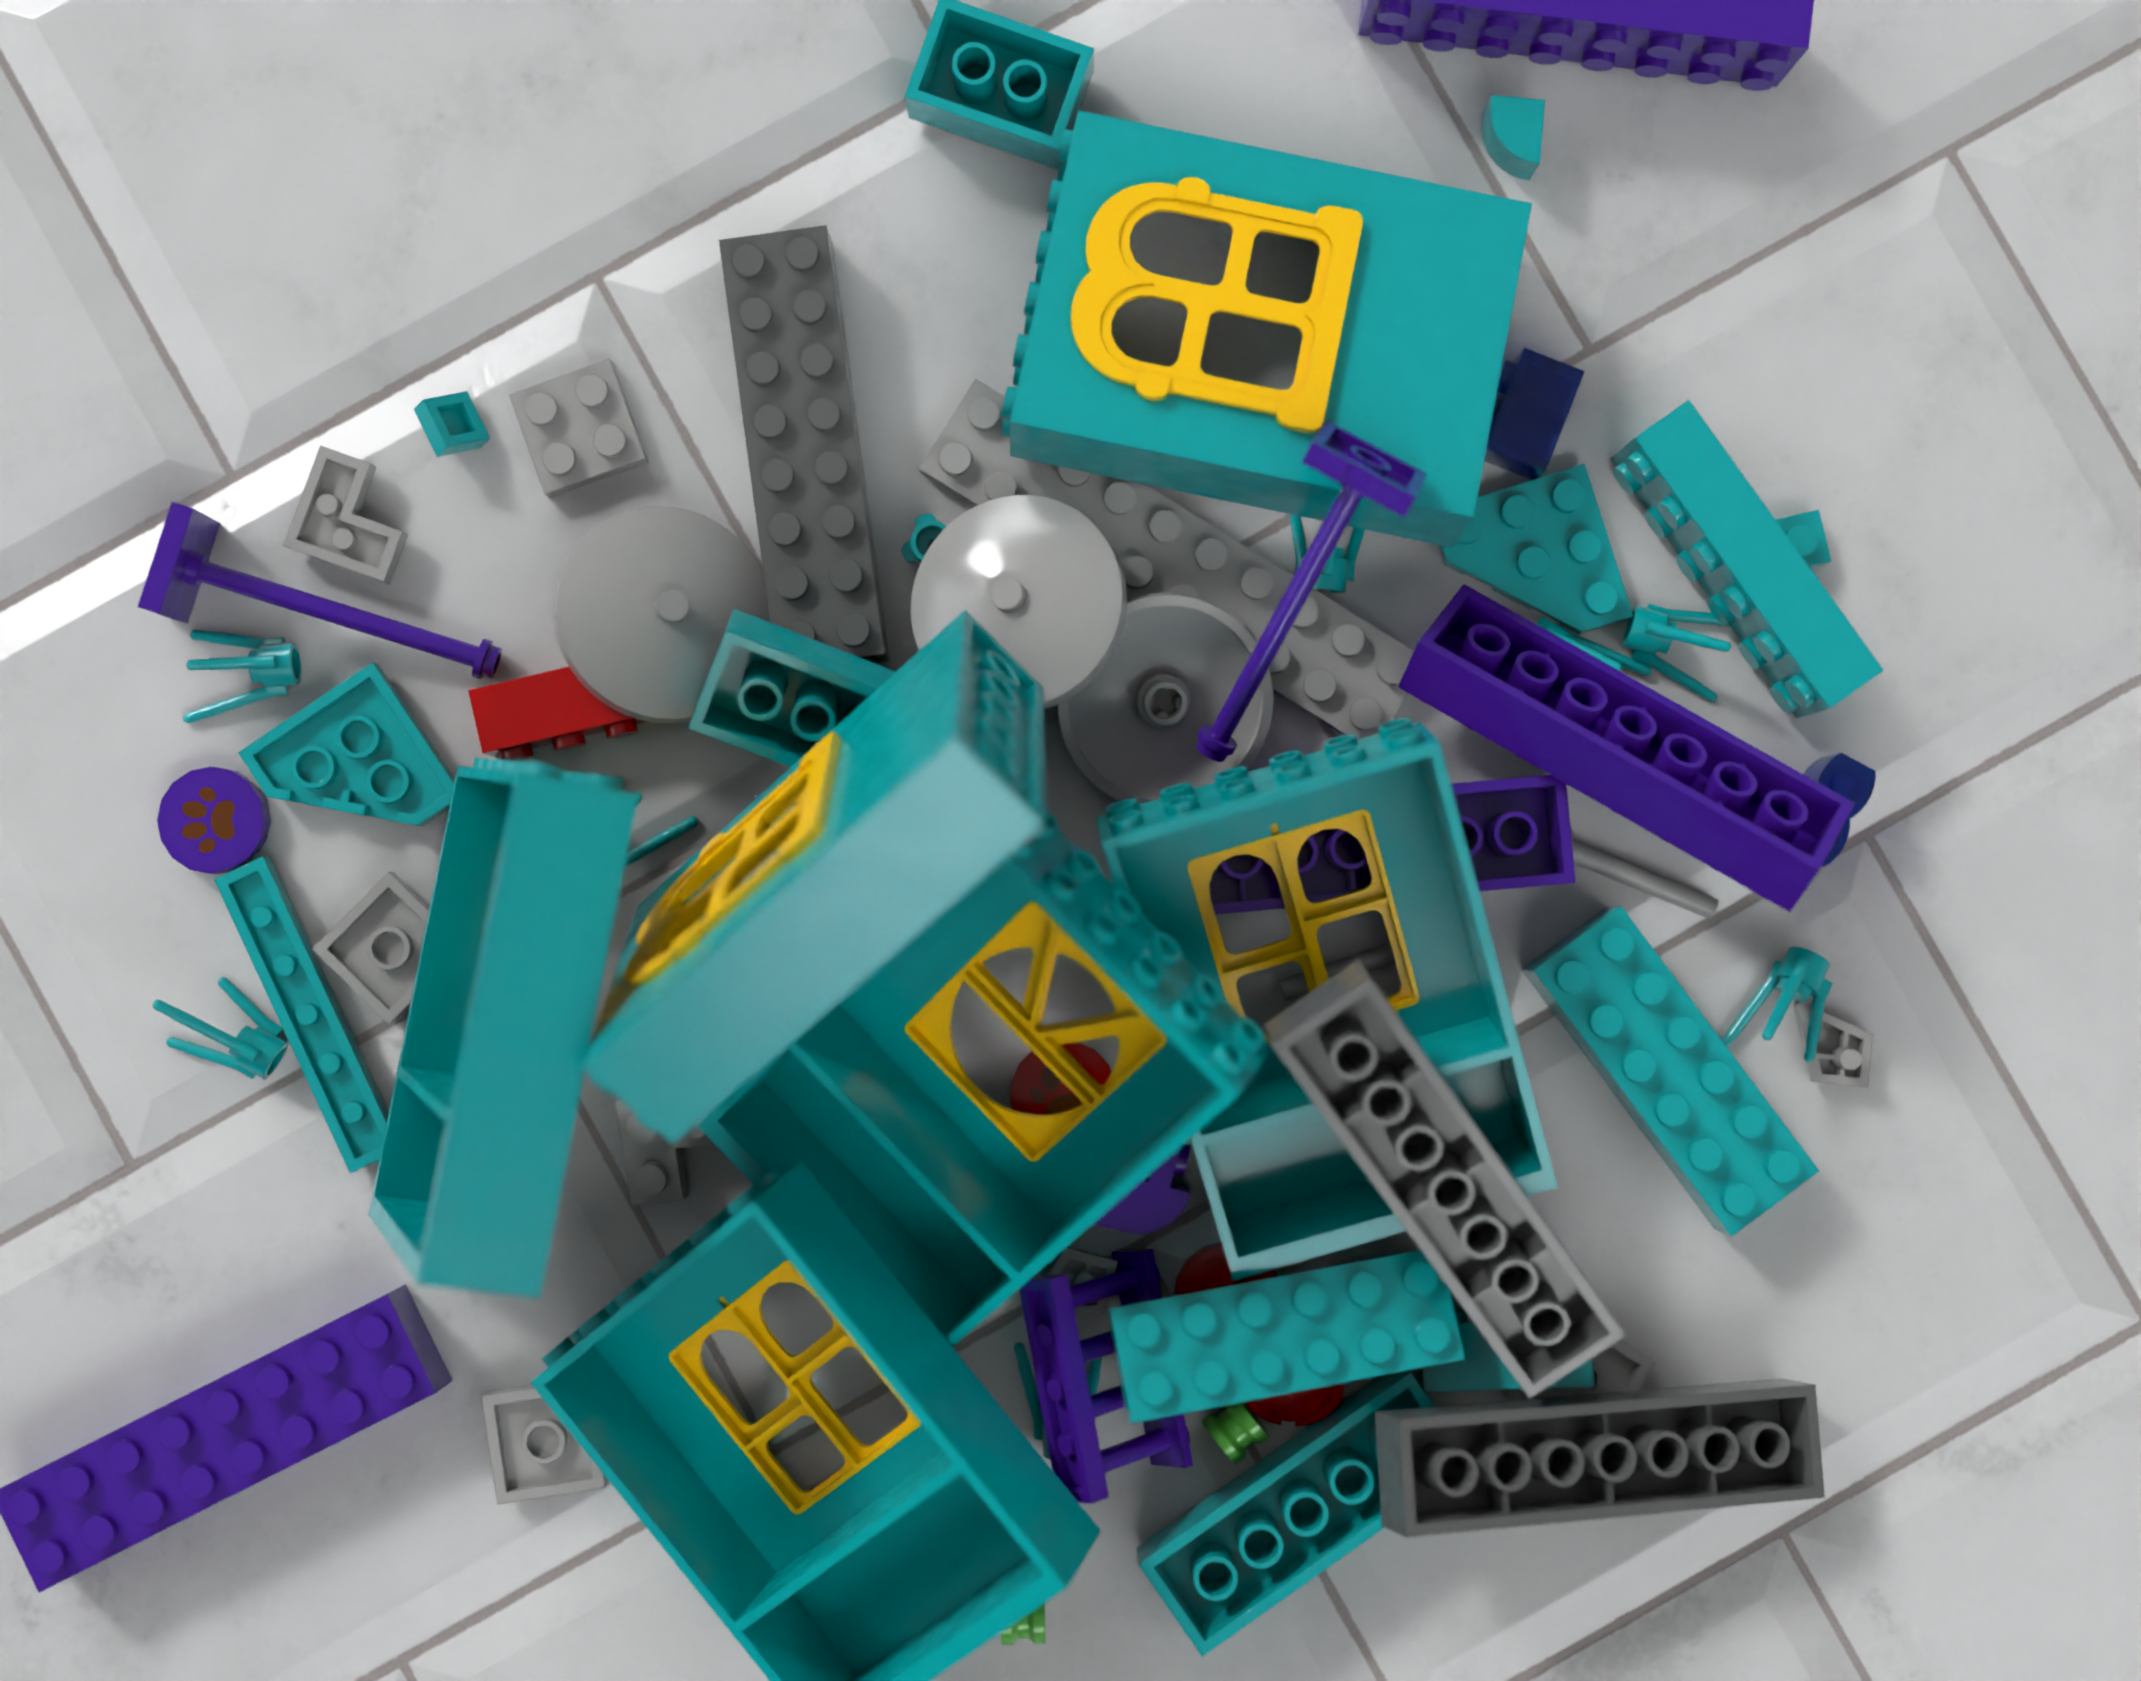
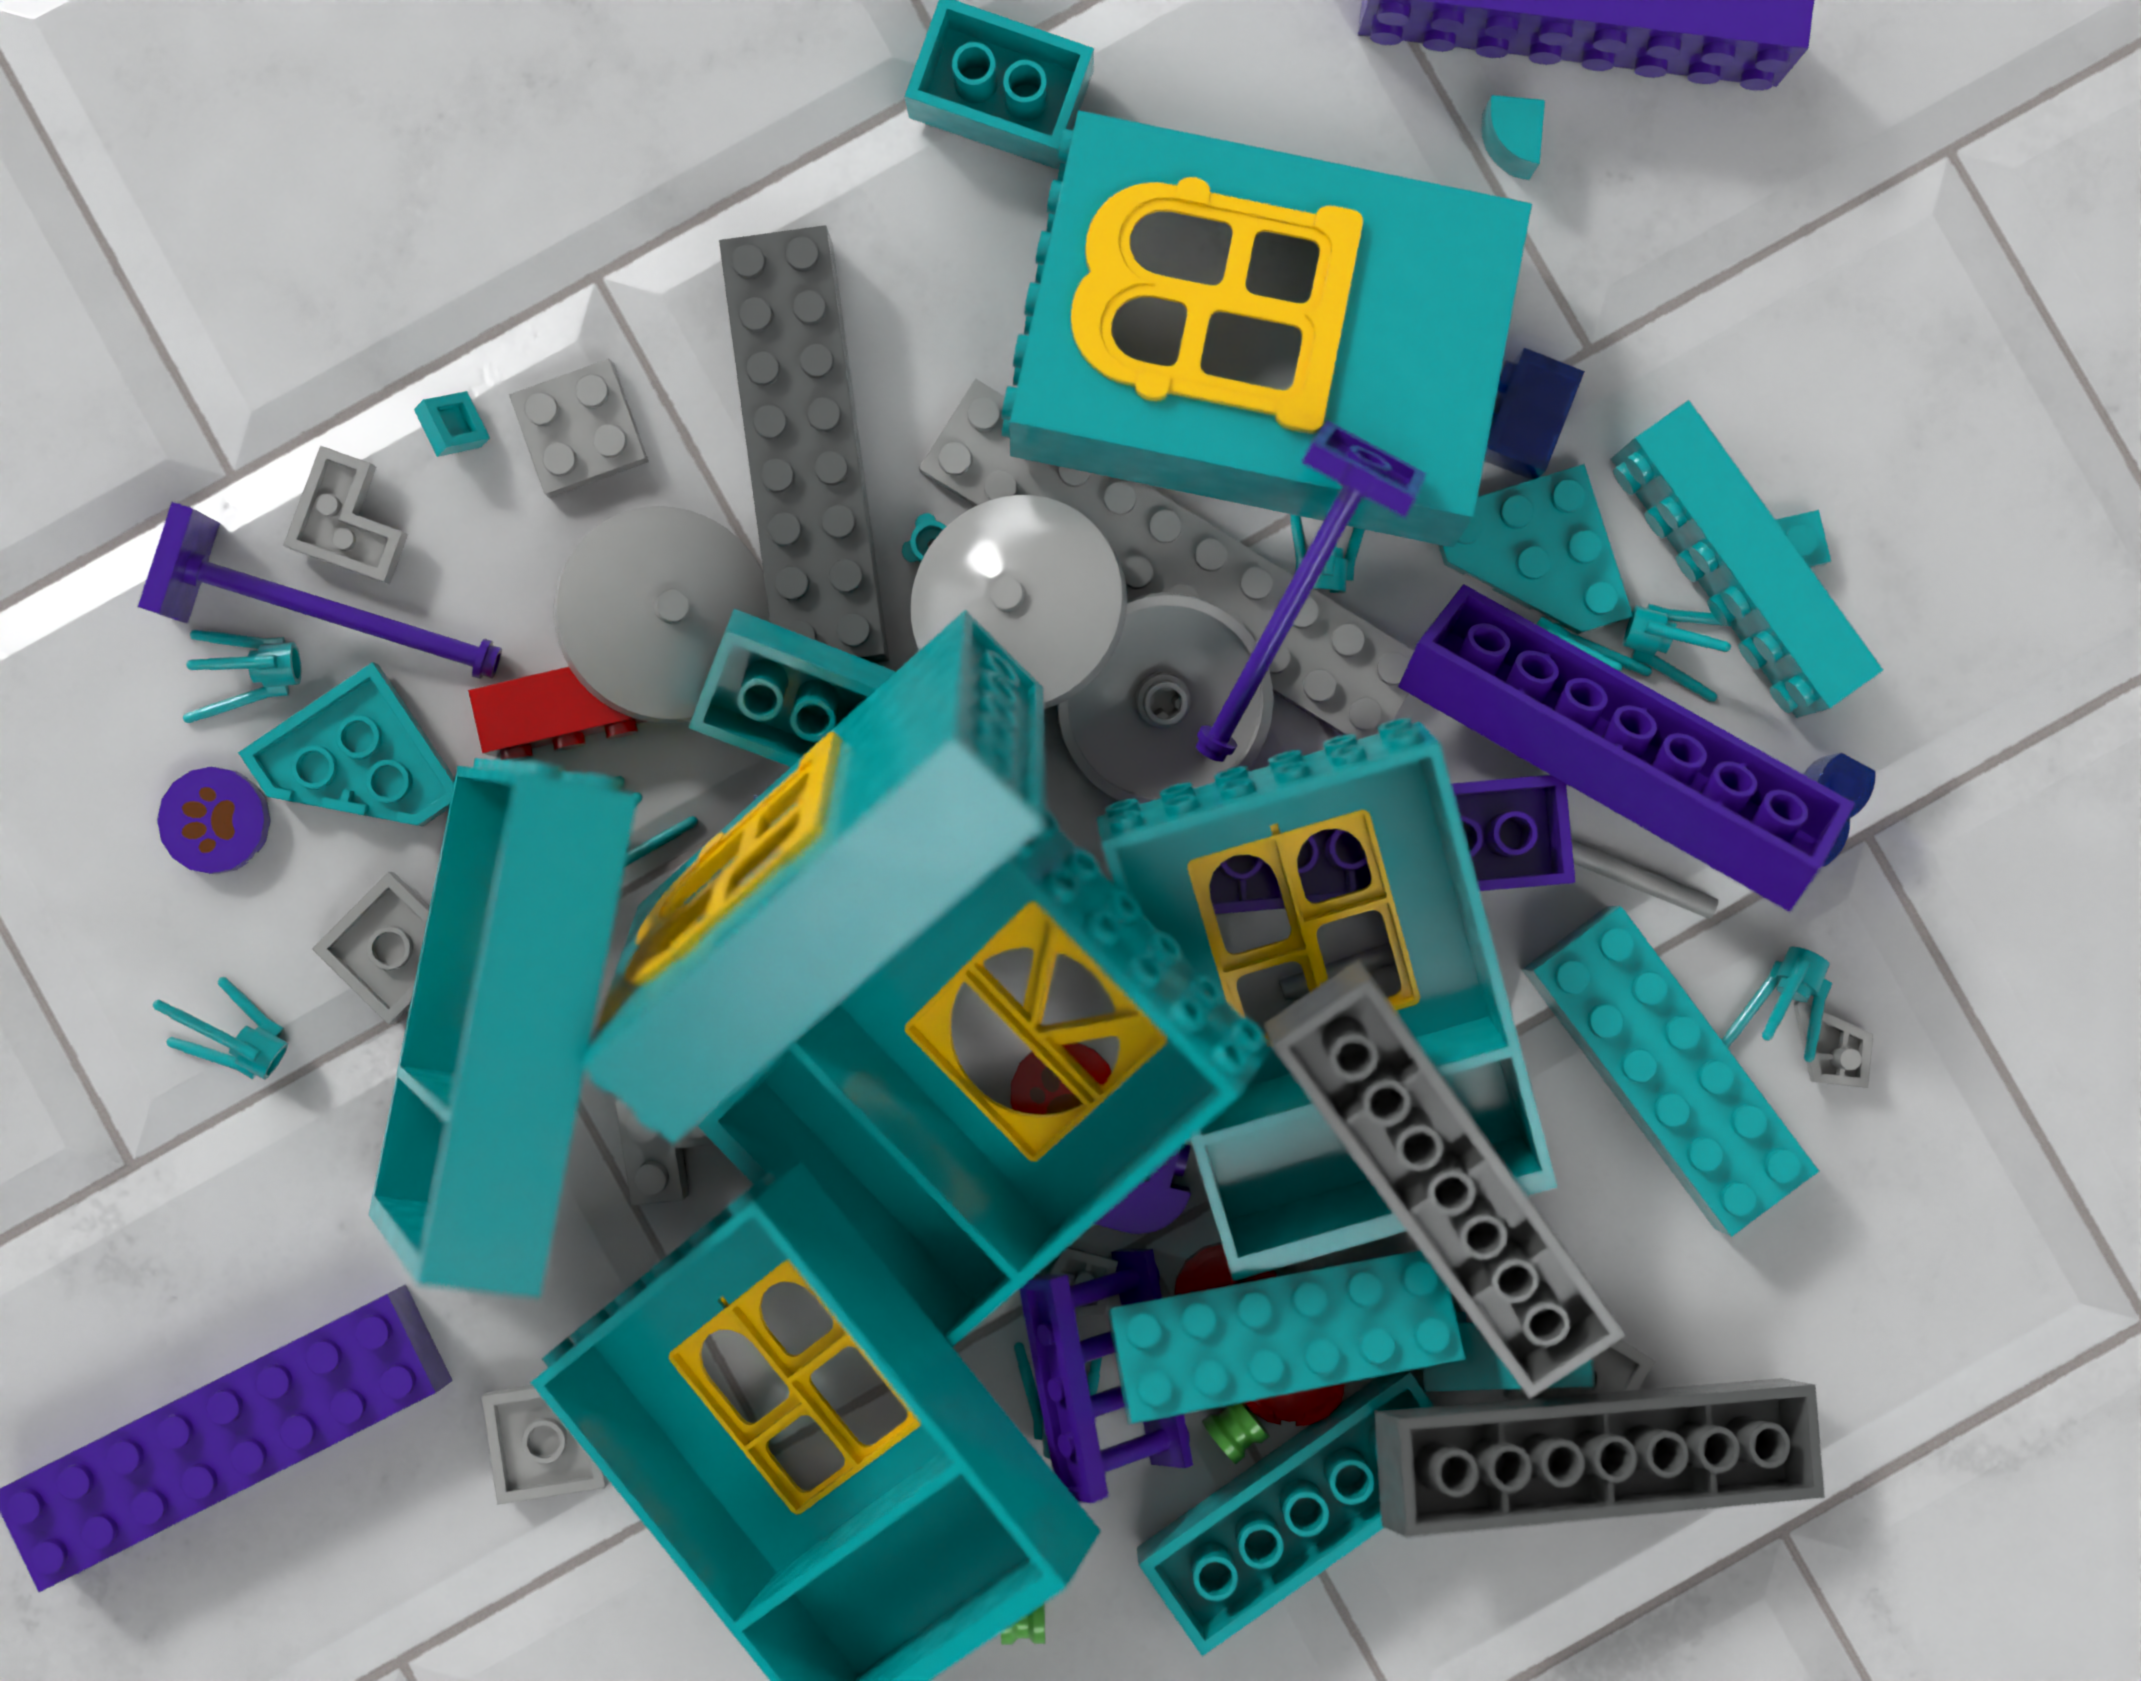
teal plate [214,856,389,1173] -> none

